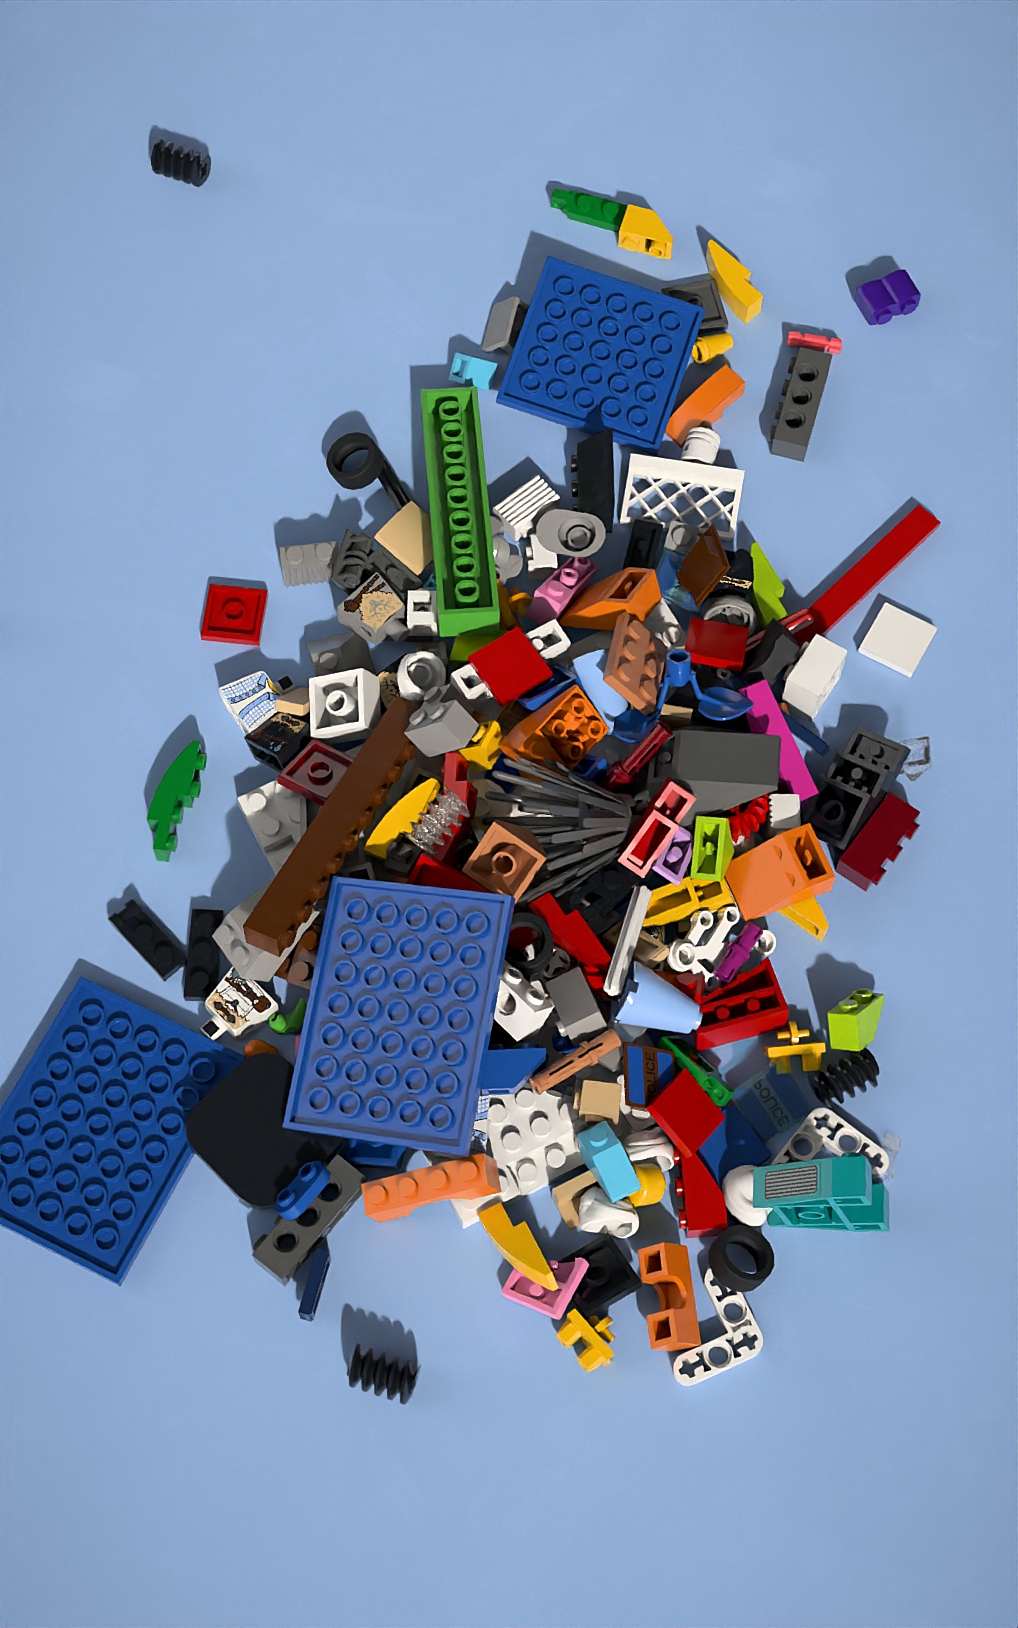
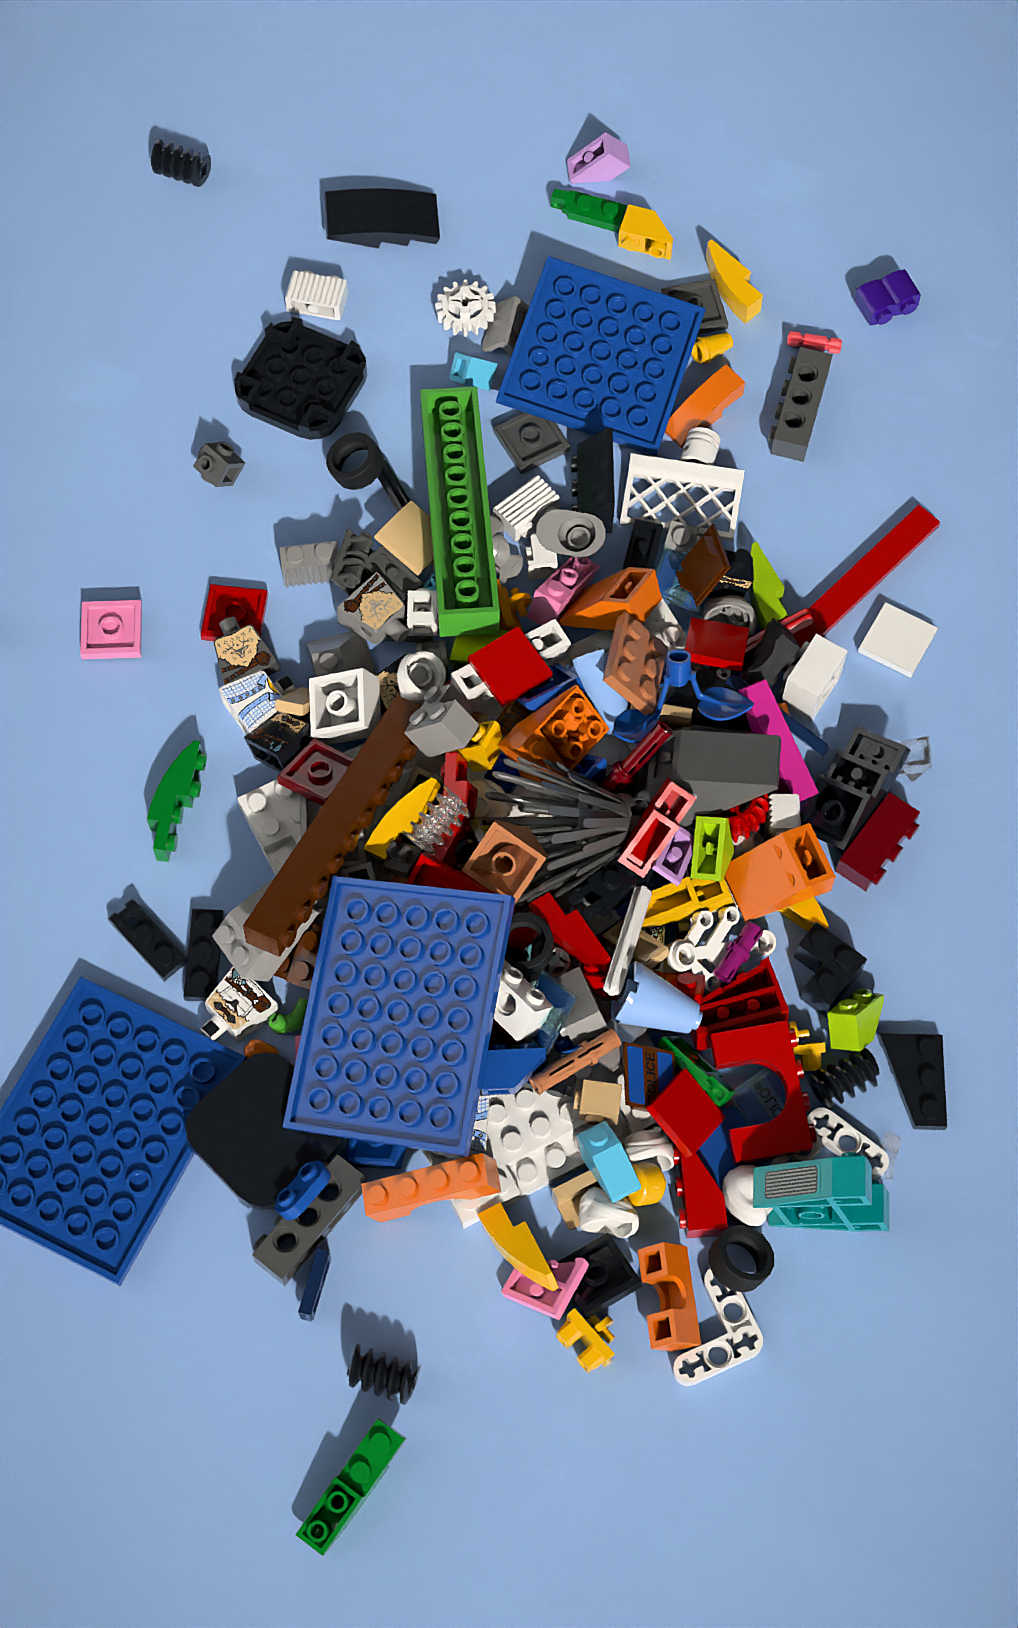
none -> bright pink plate [80,600,142,659]
none -> dark grey brick [193,441,245,487]
none -> torso [214,617,281,685]
none -> black tile [234,317,367,440]
none -> white brick [285,270,348,321]
none -> green slope [295,1418,407,1556]
none -> black slope [324,188,440,248]
none -> white gear [435,280,496,337]
none -> dark grey tile [493,412,570,474]
none -> clear light blue piece [529,971,578,1054]
none -> lavender slope [567,132,631,184]
none -> red arch [709,1020,817,1165]
none -> black brick [794,922,867,1018]
none -> black wing [878,1033,947,1130]

